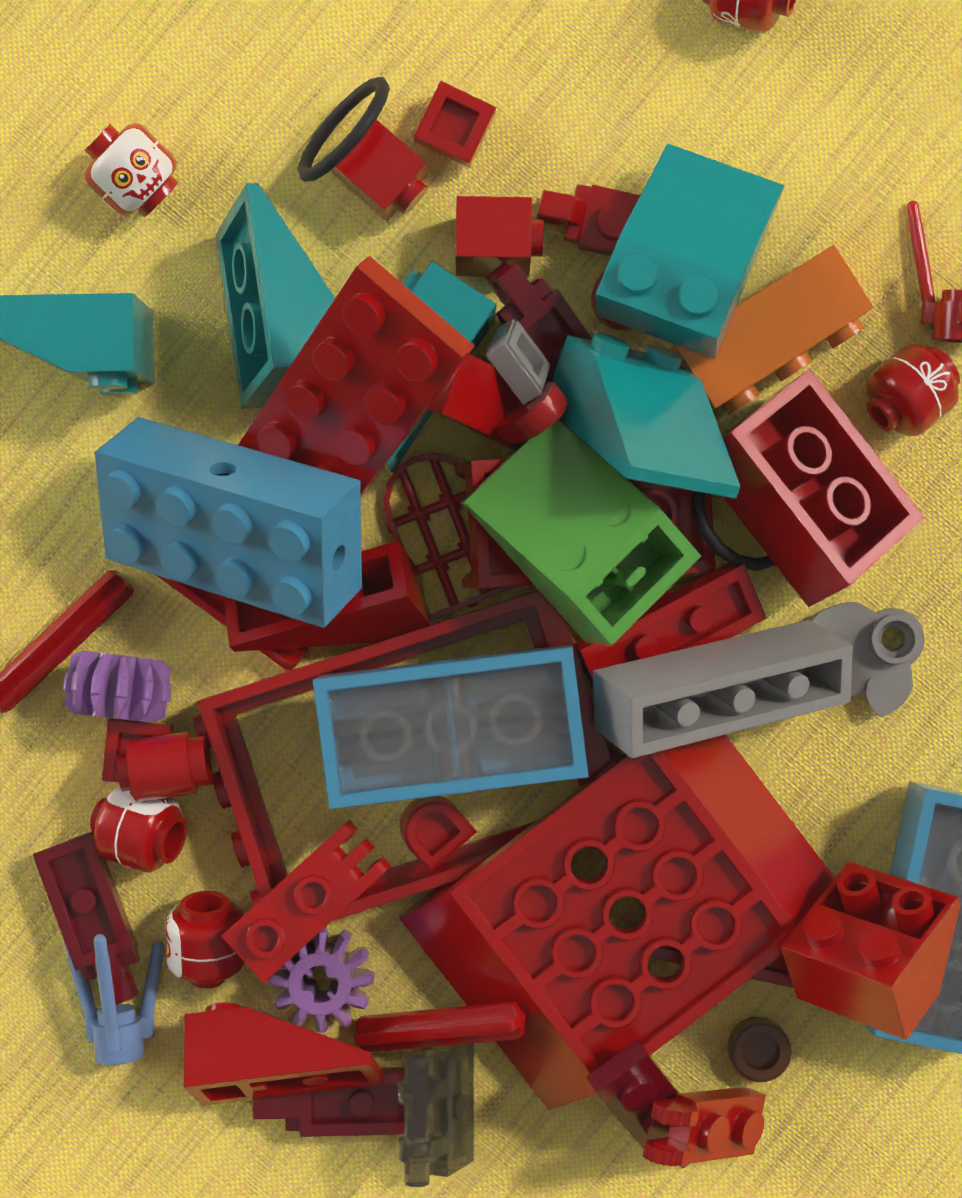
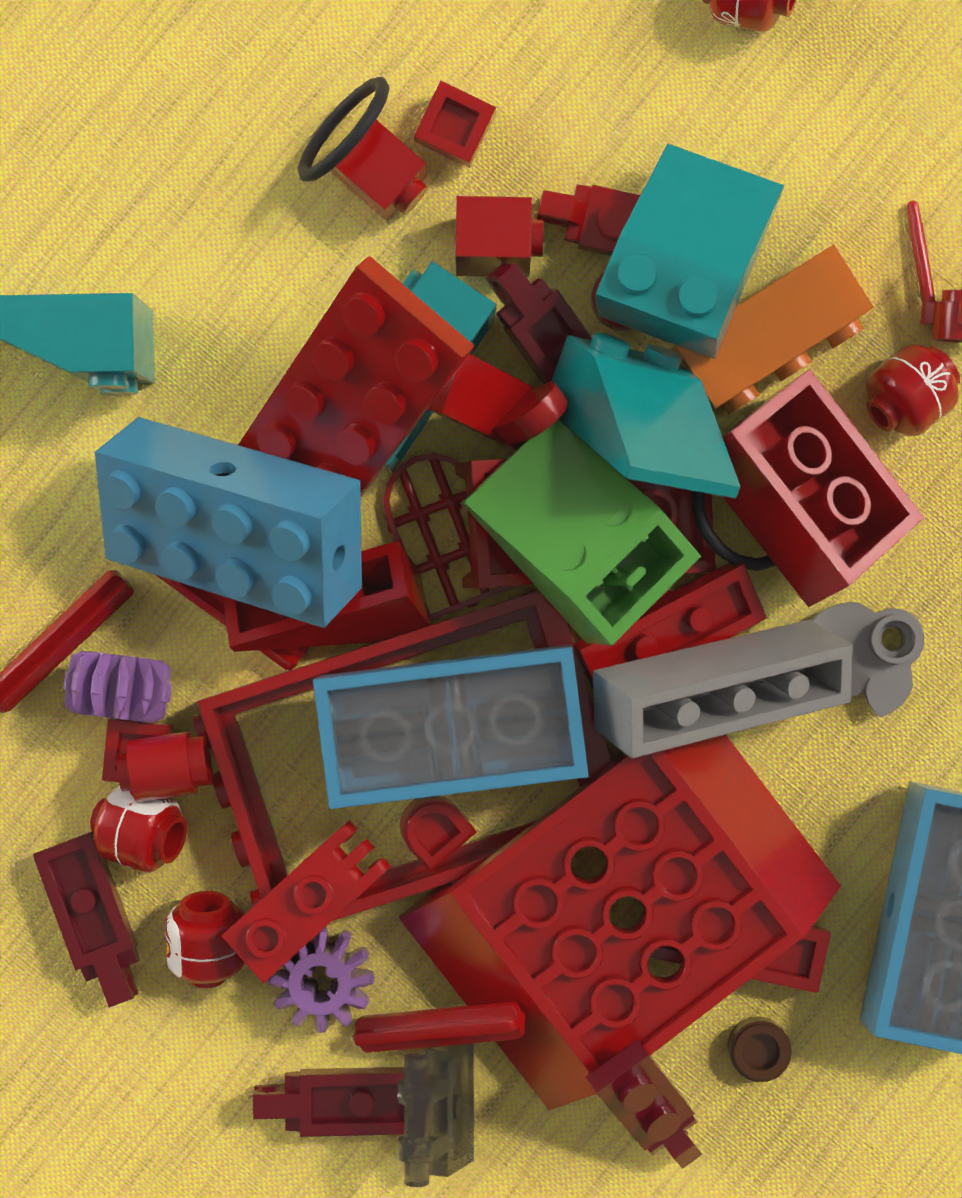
medium blue plant [63,934,164,1065] -> none
head [84,123,179,218] -> none
red slope [184,1002,384,1106] -> none
teal slope [216,183,335,409] -> none
light grey tile [486,318,550,405] -> none
red hinge [642,1087,766,1167] -> none
red slope [781,861,961,1040] -> none

